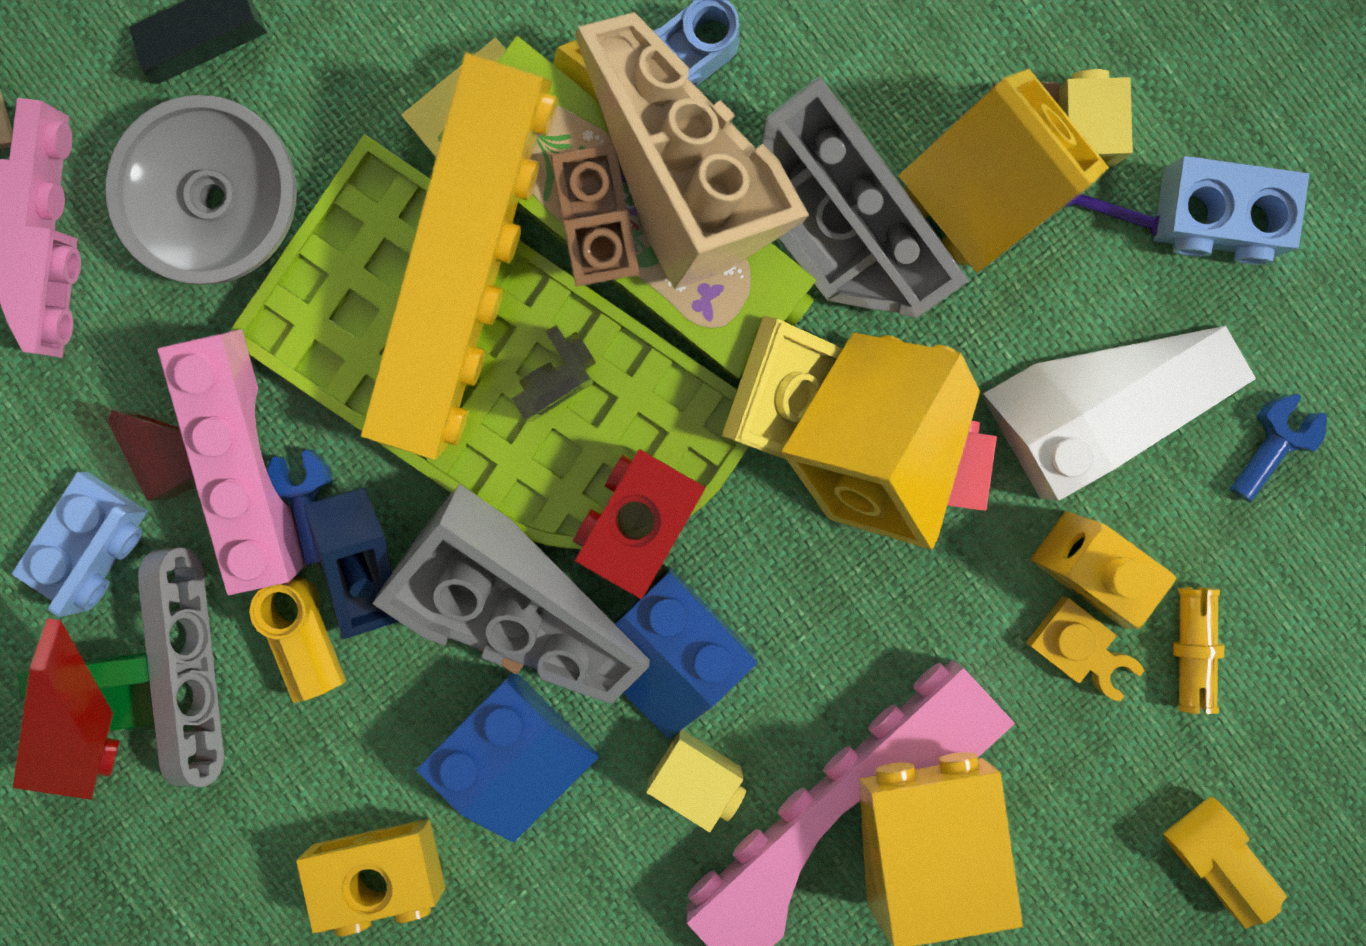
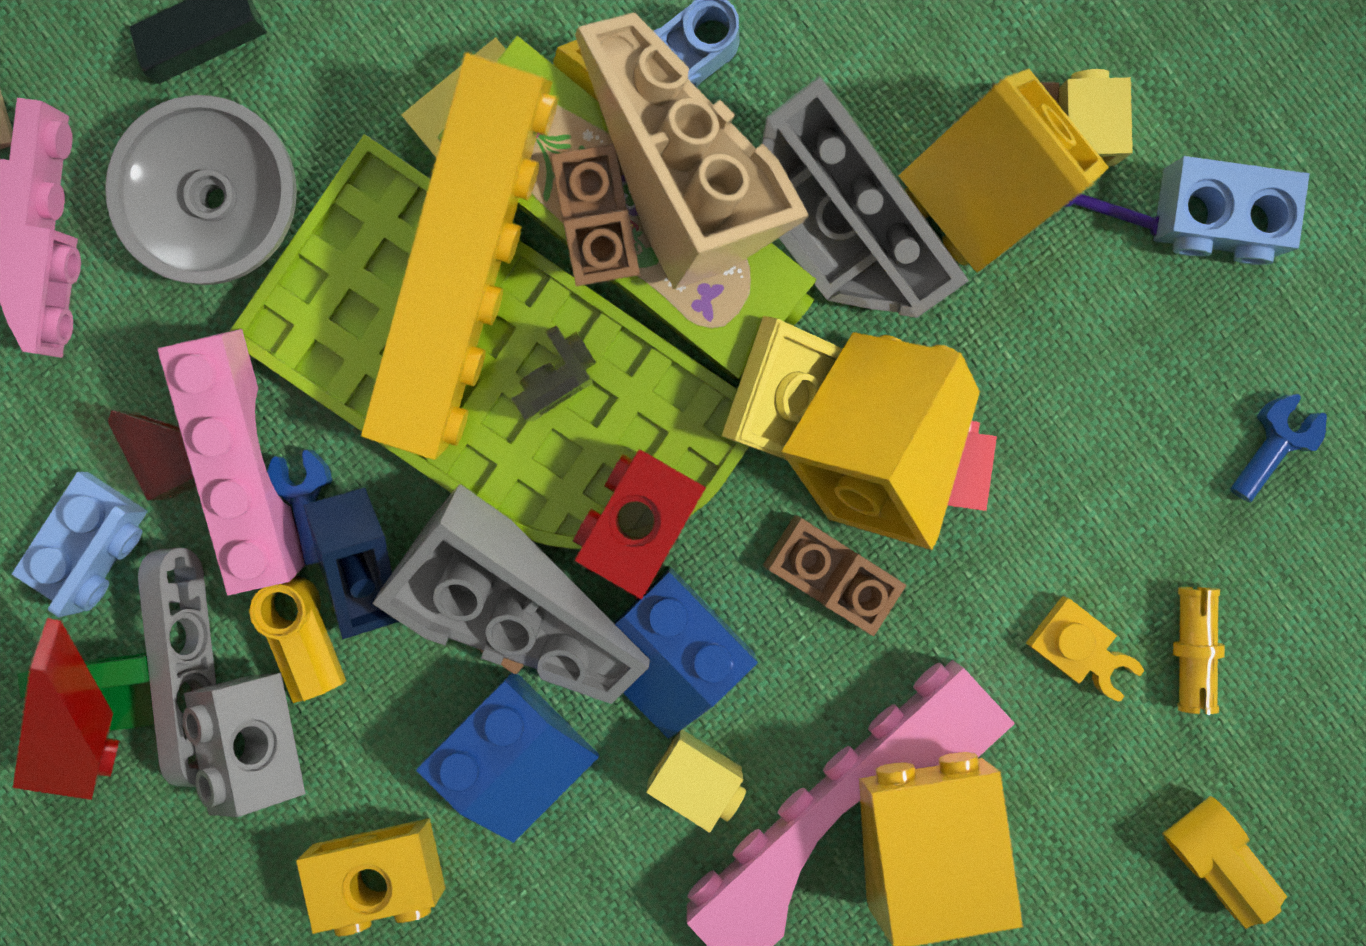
white wedge [981,326,1256,501] -> none
yellow torso [1029,511,1177,630] -> none
none -> light grey brick [183,673,306,817]
none -> medium nougat slope [763,514,907,637]

